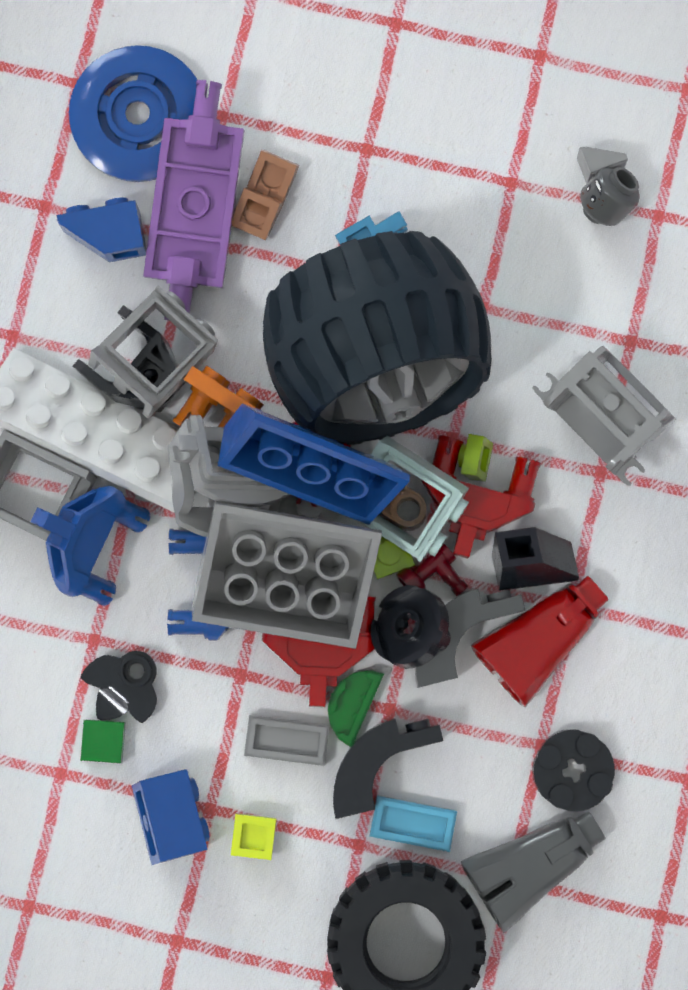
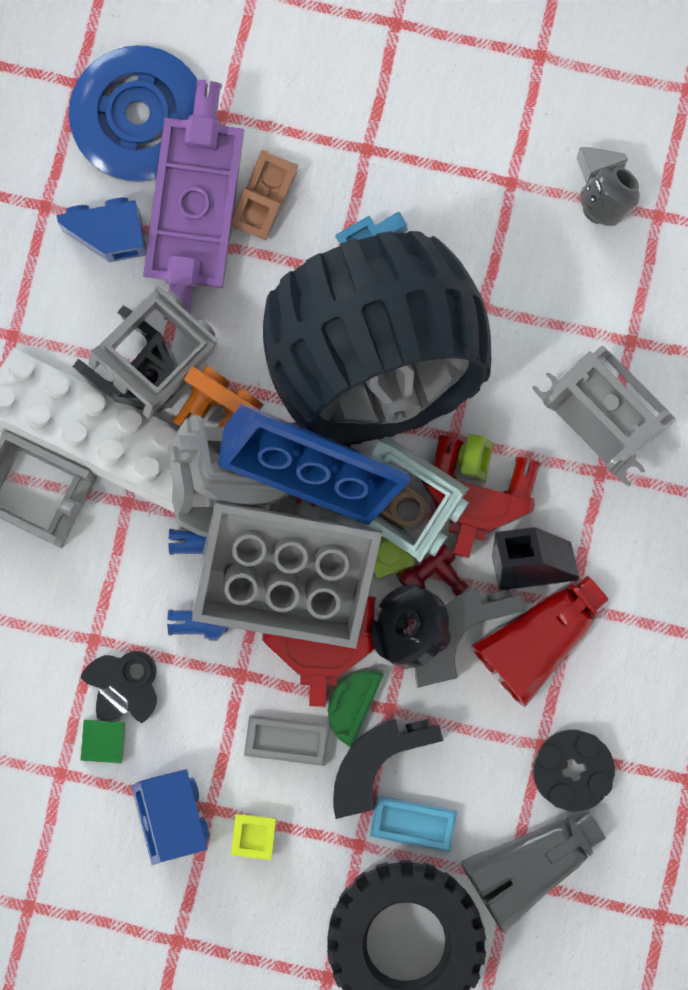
blue connector [31,486,150,606] -> none

